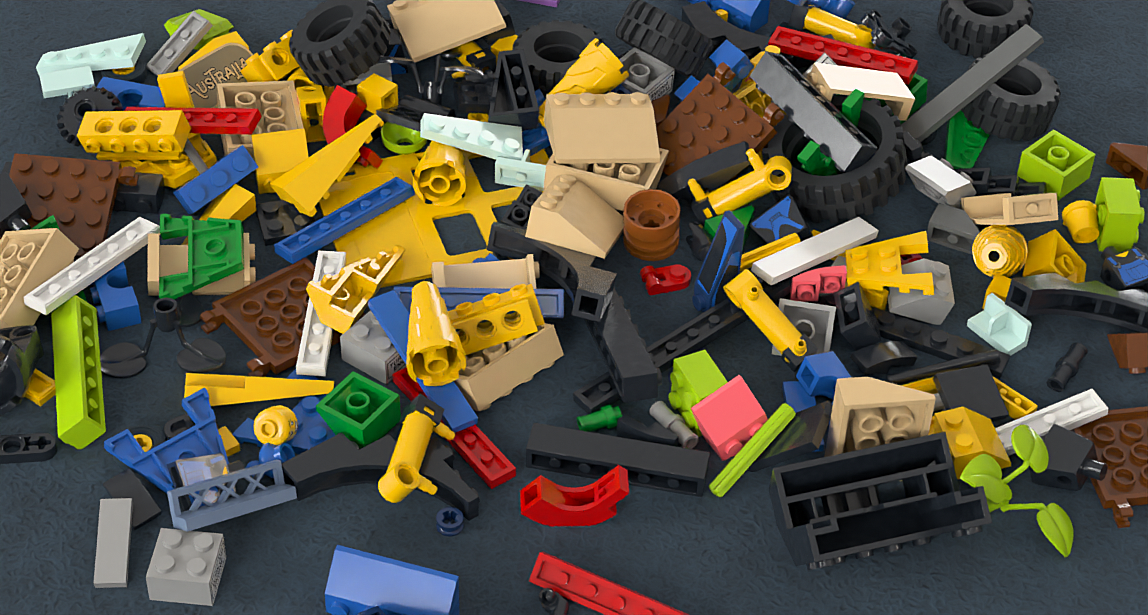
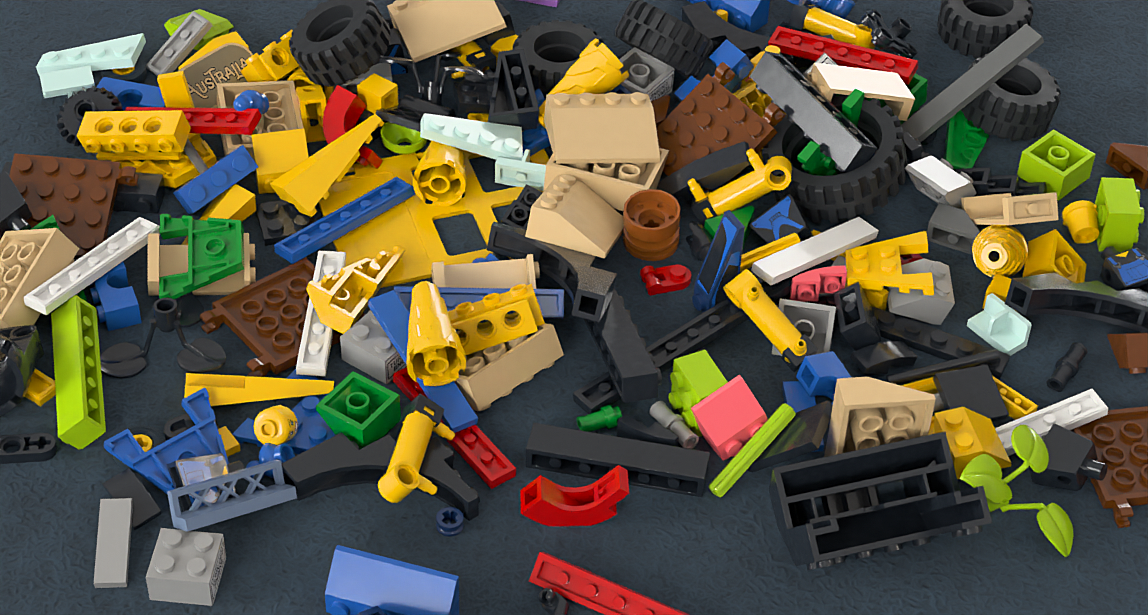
none -> blue animal [233,90,269,115]

